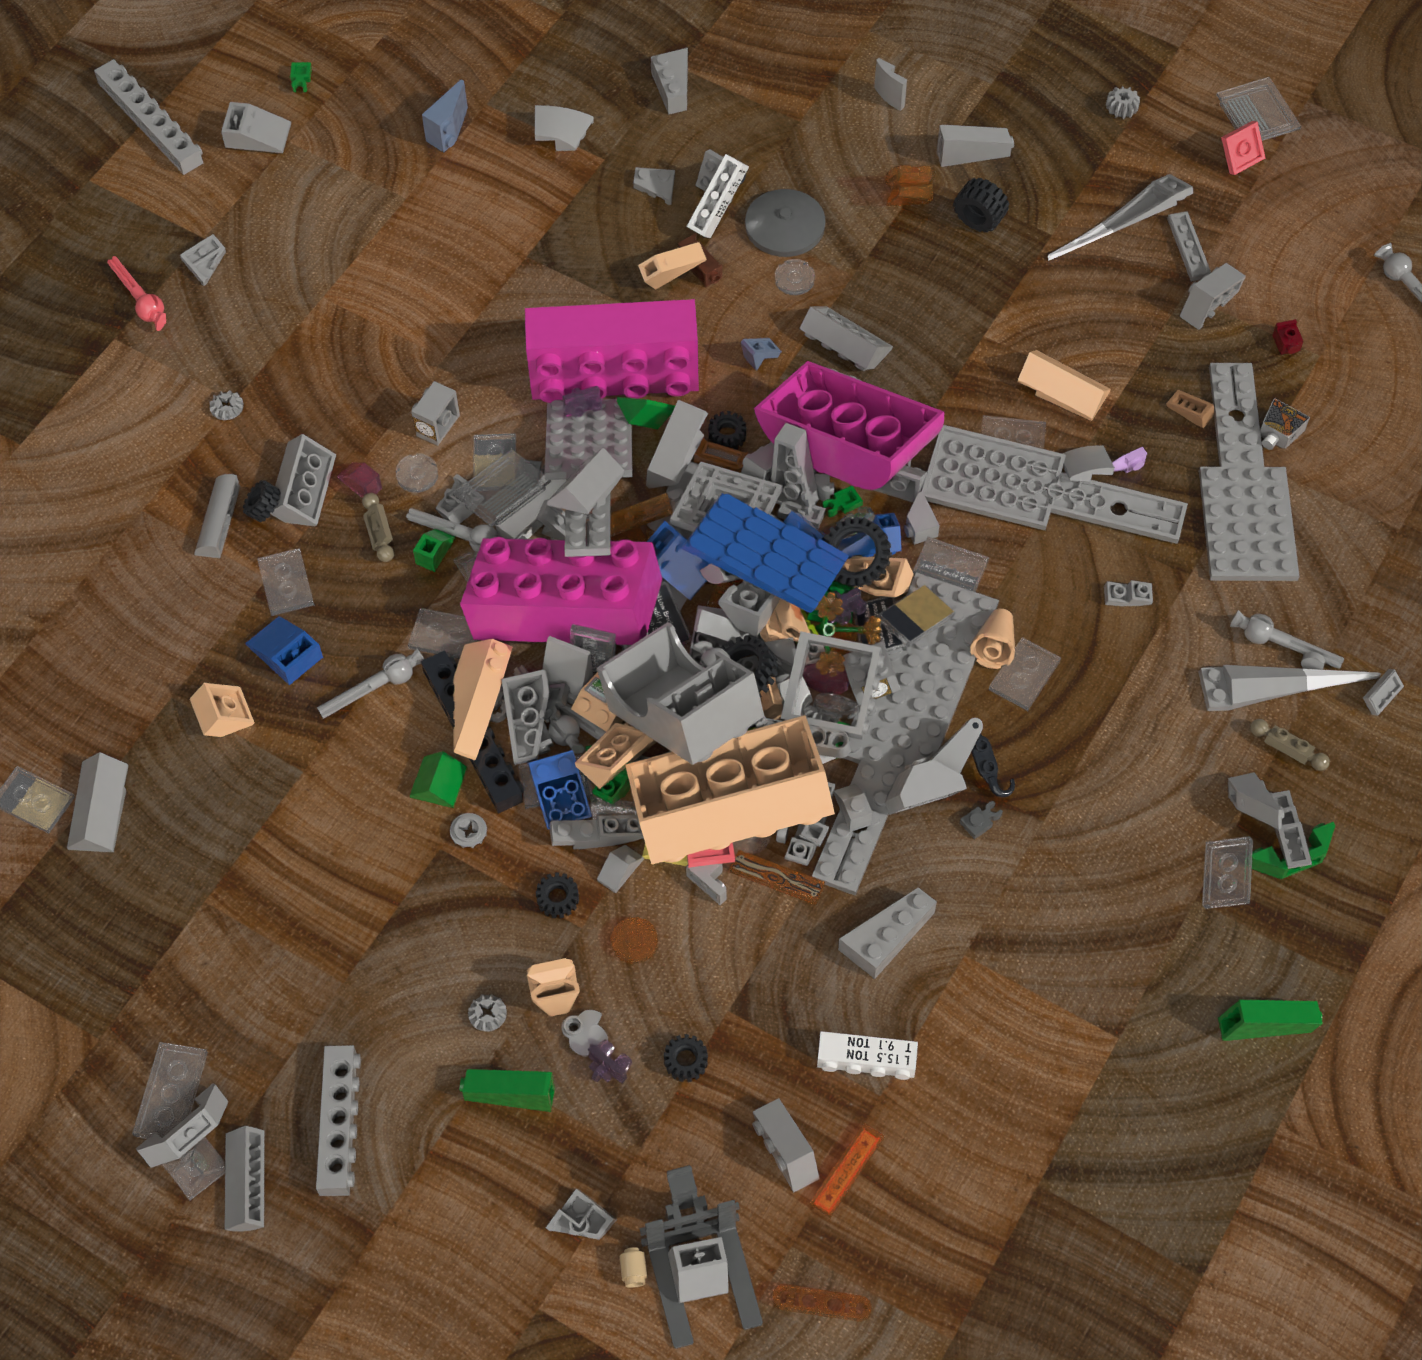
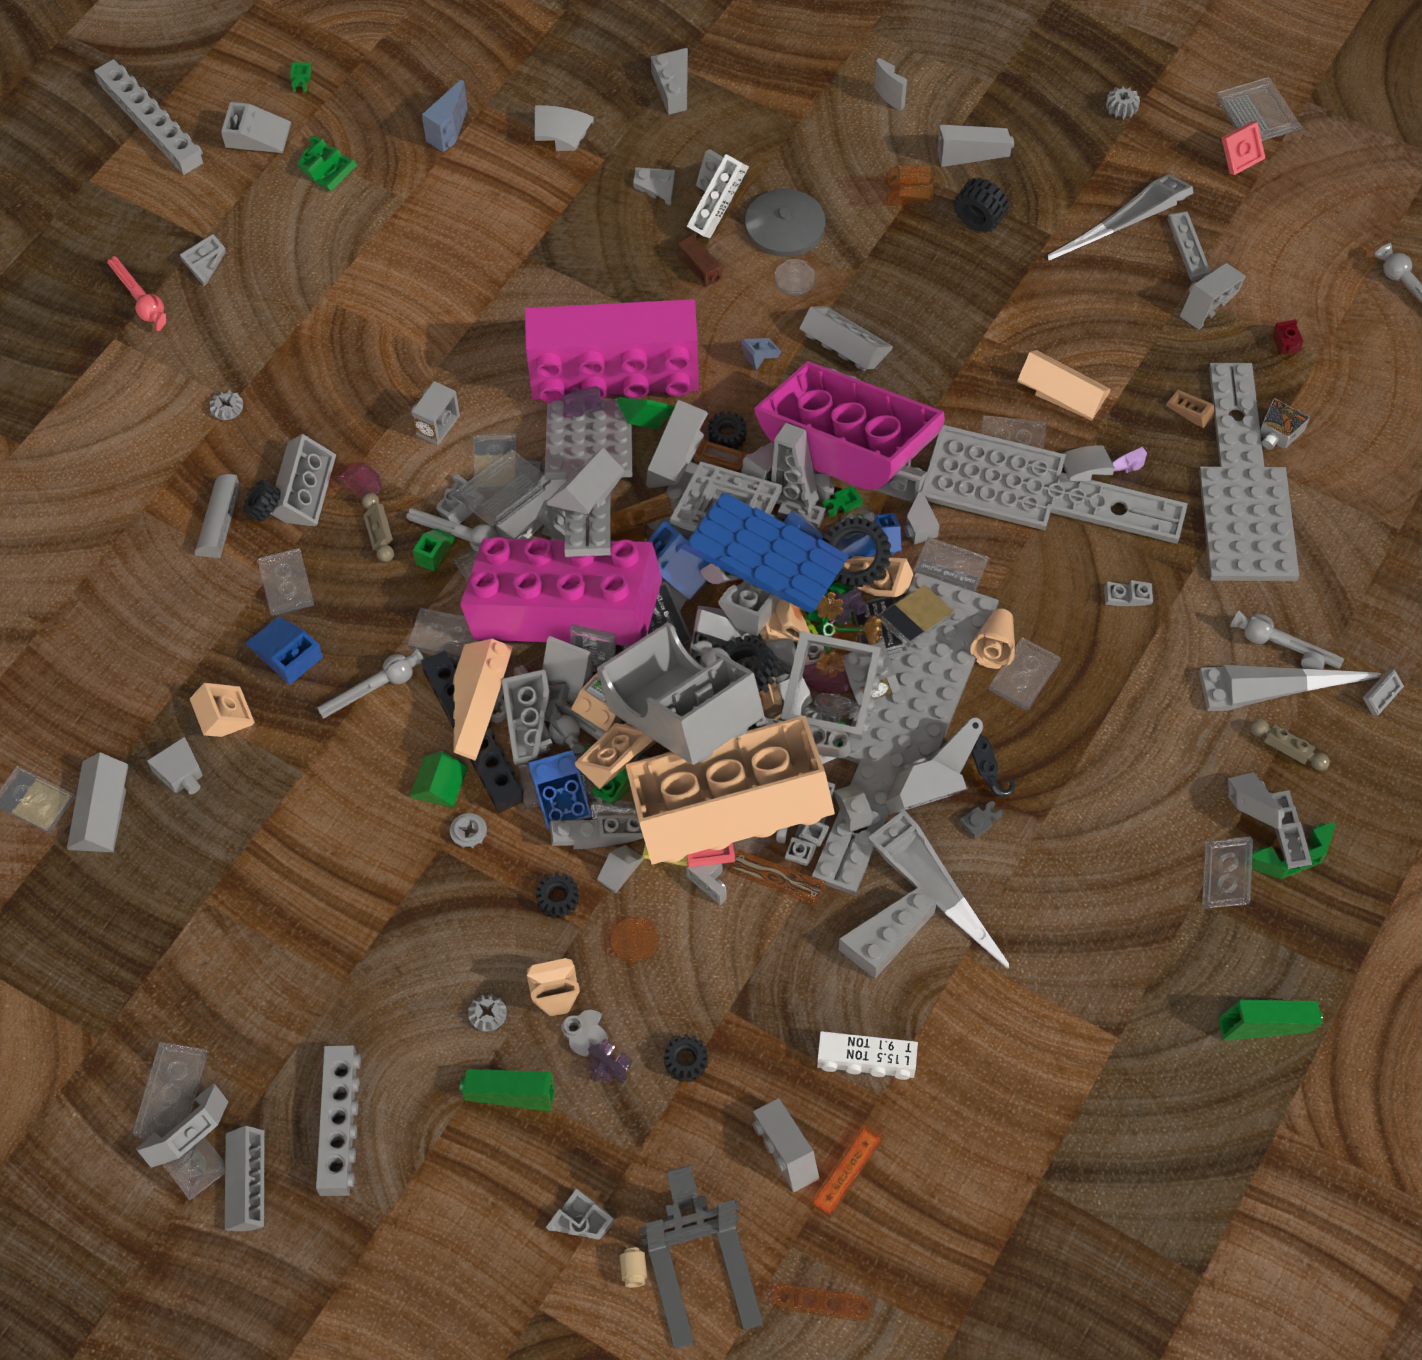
clear tile [396,454,438,493] -> none
light nougat slope [638,242,707,290] -> none
light grey slope [668,1237,728,1303] -> none
none -> light grey torso [147,737,202,794]
none -> green slope [297,135,357,191]
none -> light grey plate [868,810,1009,968]

